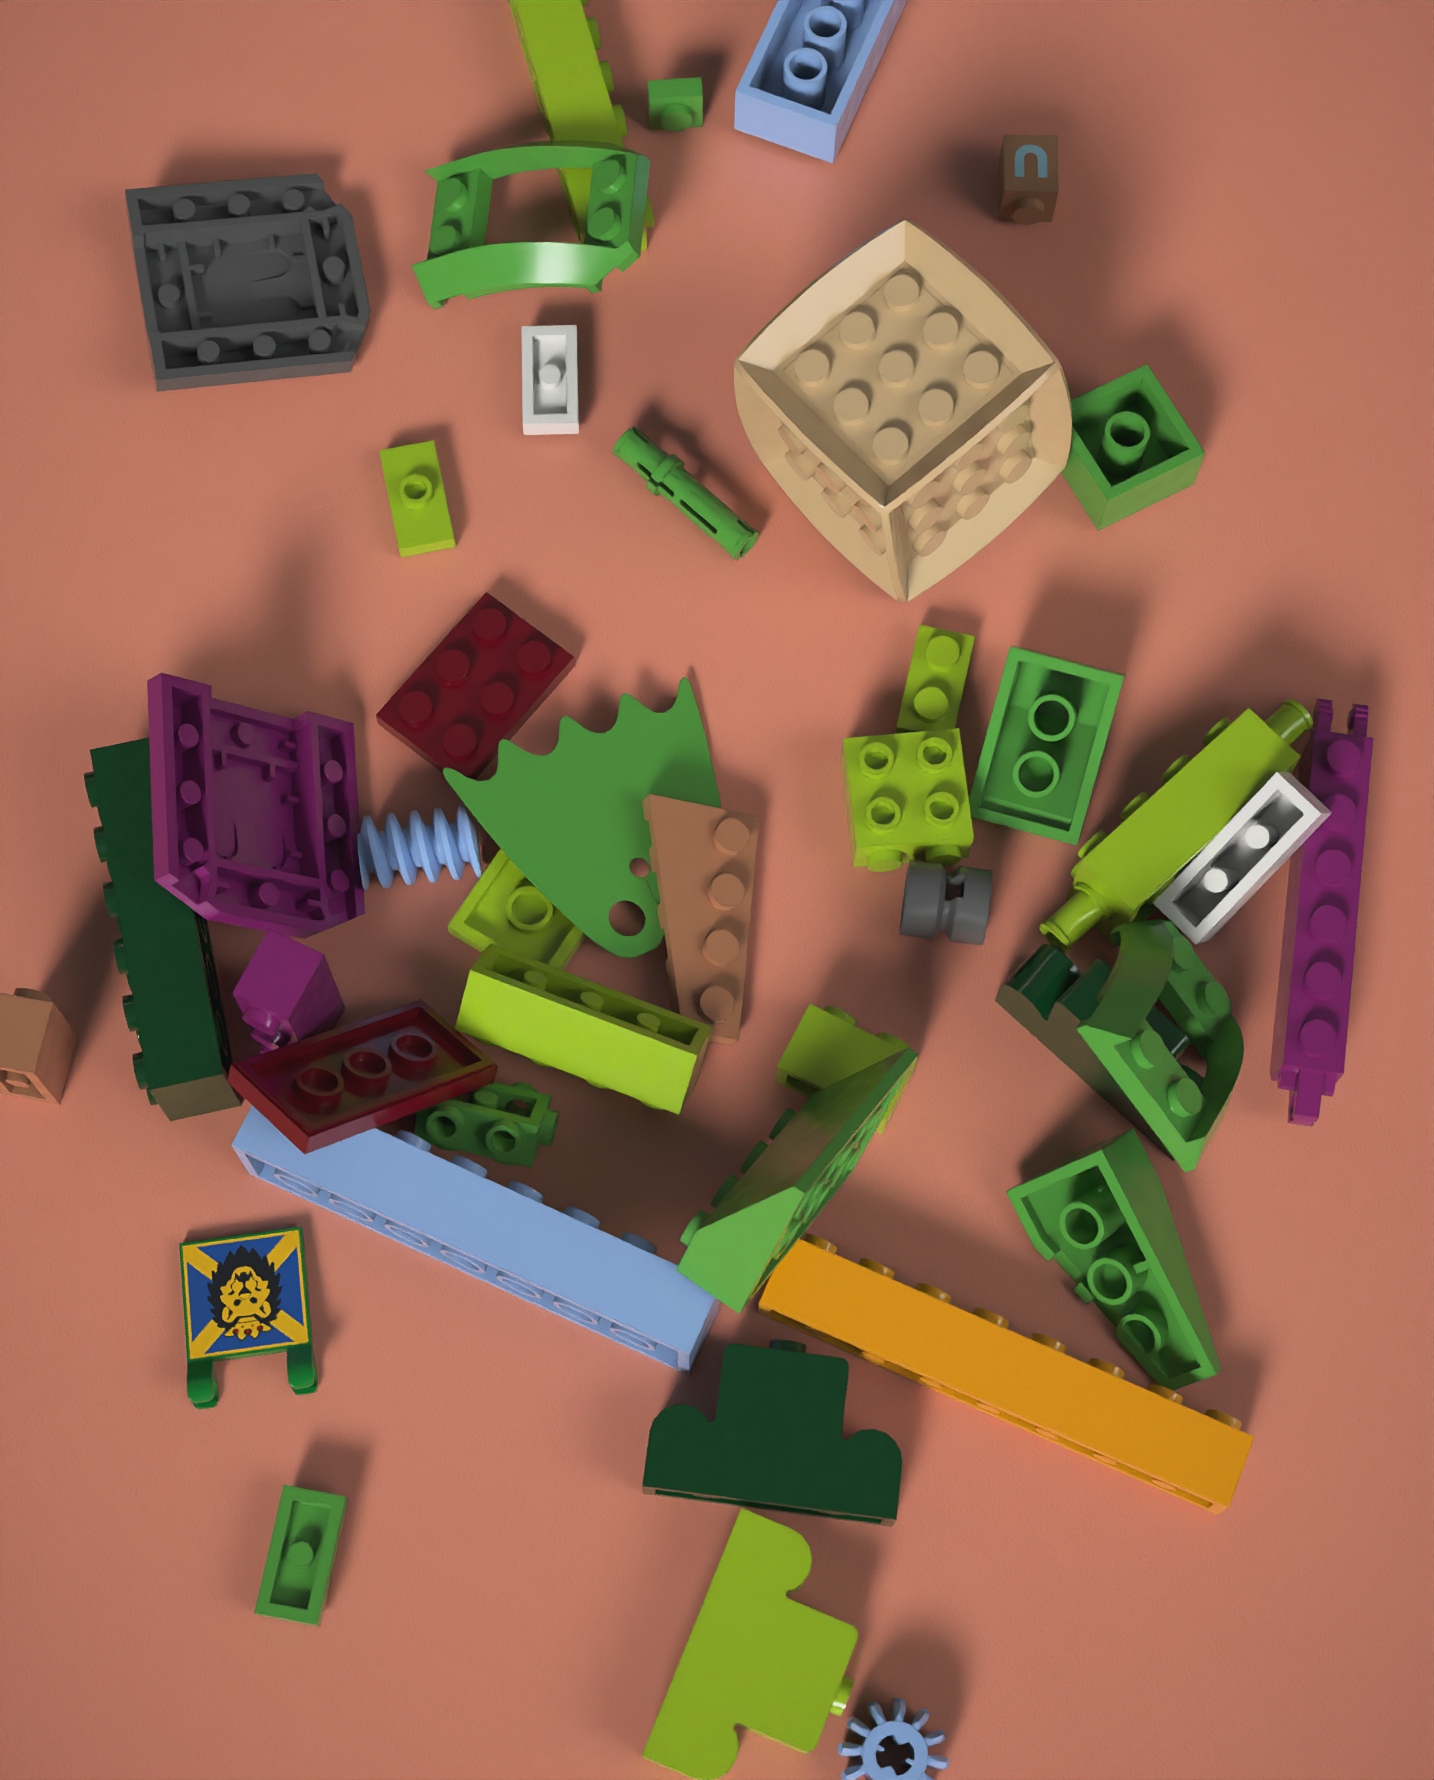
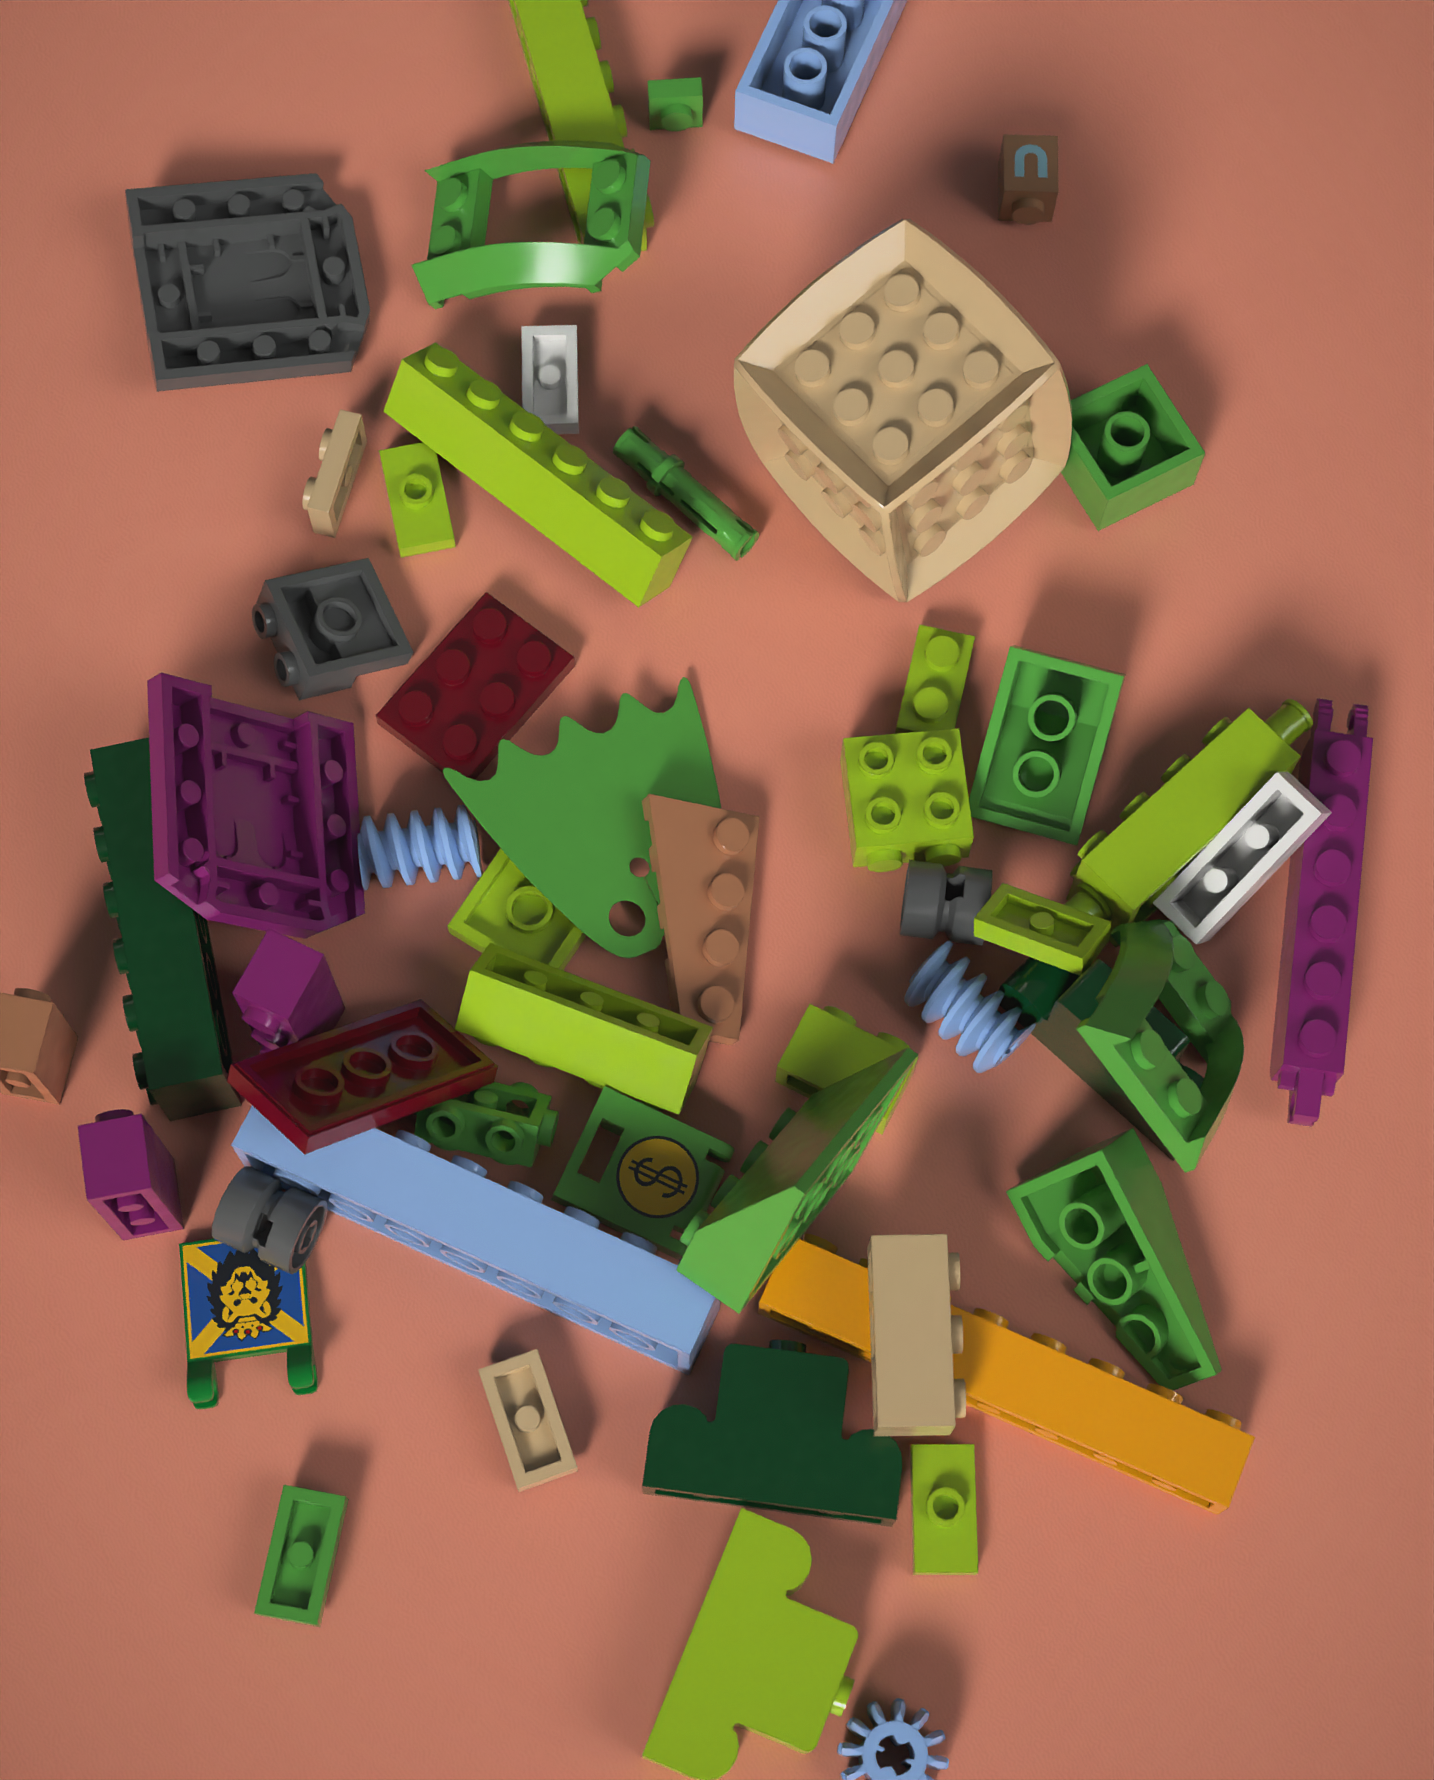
none -> magenta brick [77,1109,184,1240]
none -> dark grey wheel [212,1166,328,1274]
none -> dark grey plate [252,558,413,700]
none -> tan plate [302,410,367,538]
none -> lime brick [383,343,693,607]
none -> tan plate [478,1349,578,1492]
none -> bright green container [551,1086,735,1260]
none -> tan brick [867,1234,966,1436]
none -> light blue piece [904,941,1036,1073]
none -> lime plate [910,1444,978,1575]
none -> lime plate [974,883,1111,976]

